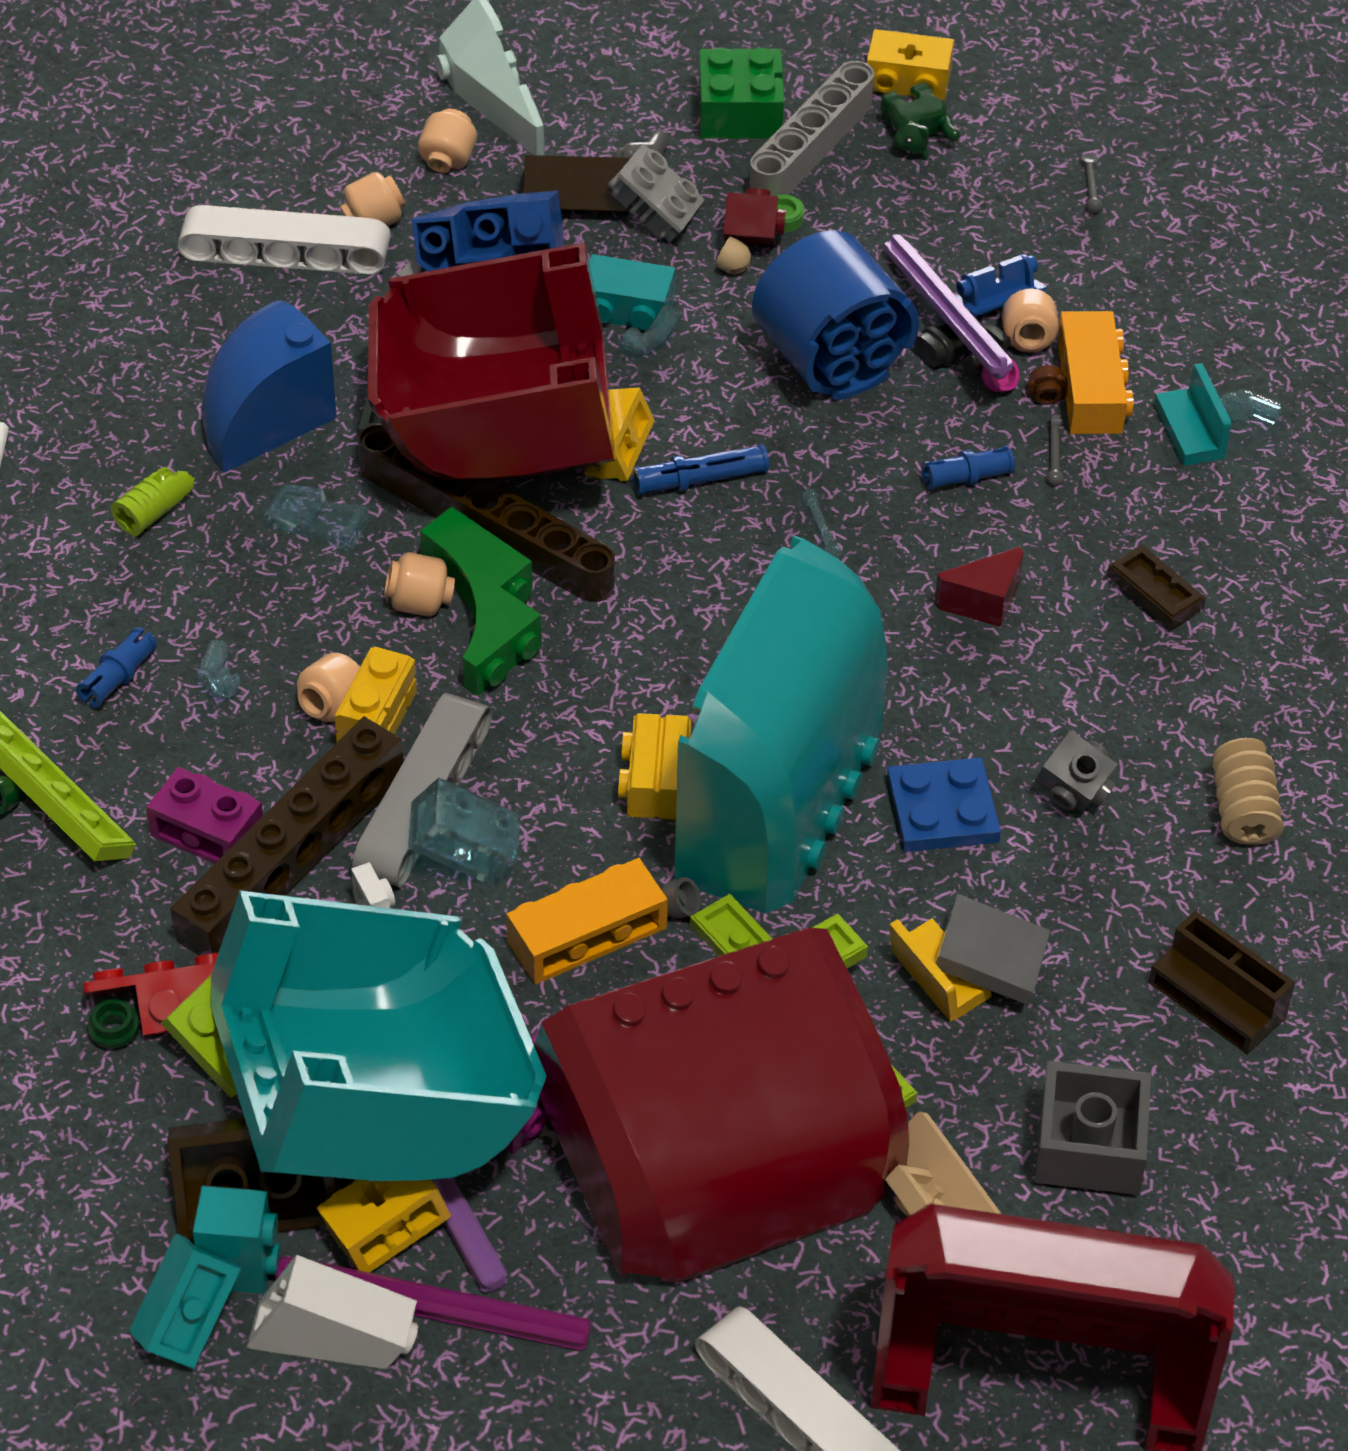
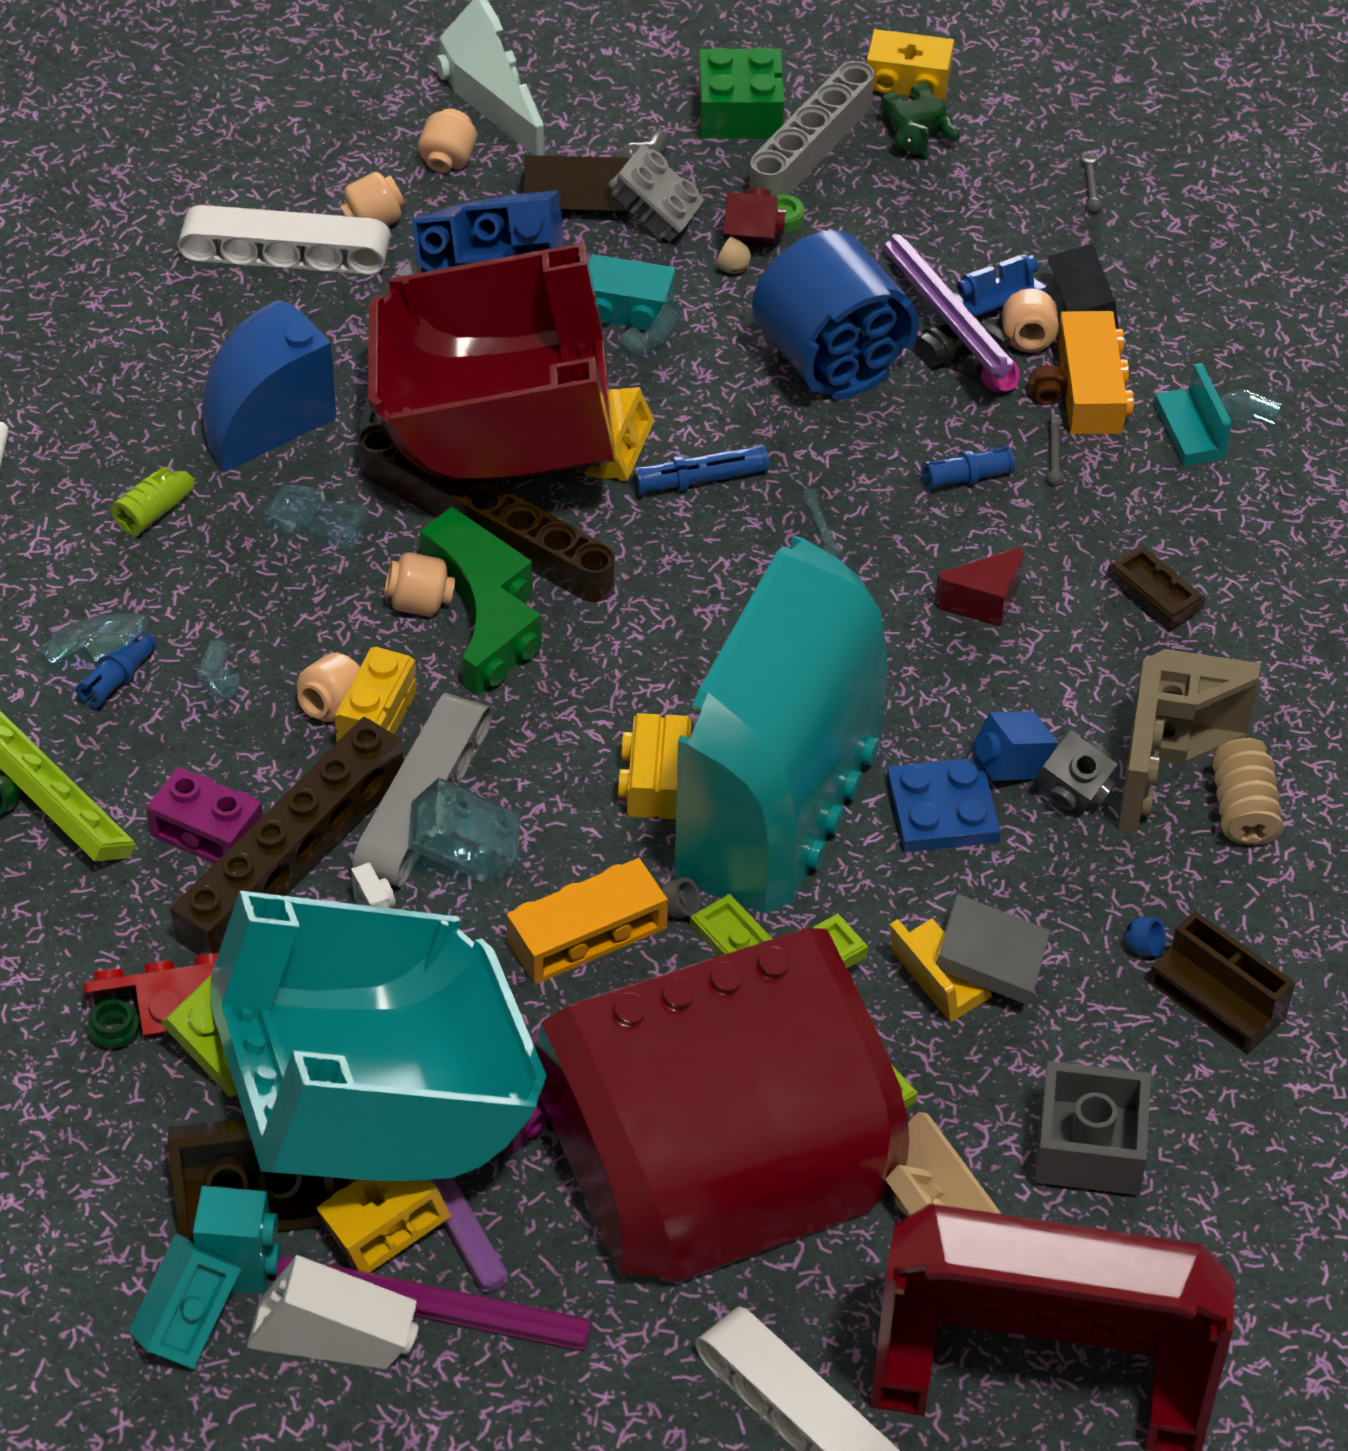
none -> clear light blue slope [40,614,150,664]
none -> blue brick [971,711,1058,781]
none -> black hinge [1047,243,1119,329]
none -> dark tan bracket [1118,649,1261,833]
none -> blue hinge [1124,917,1166,956]

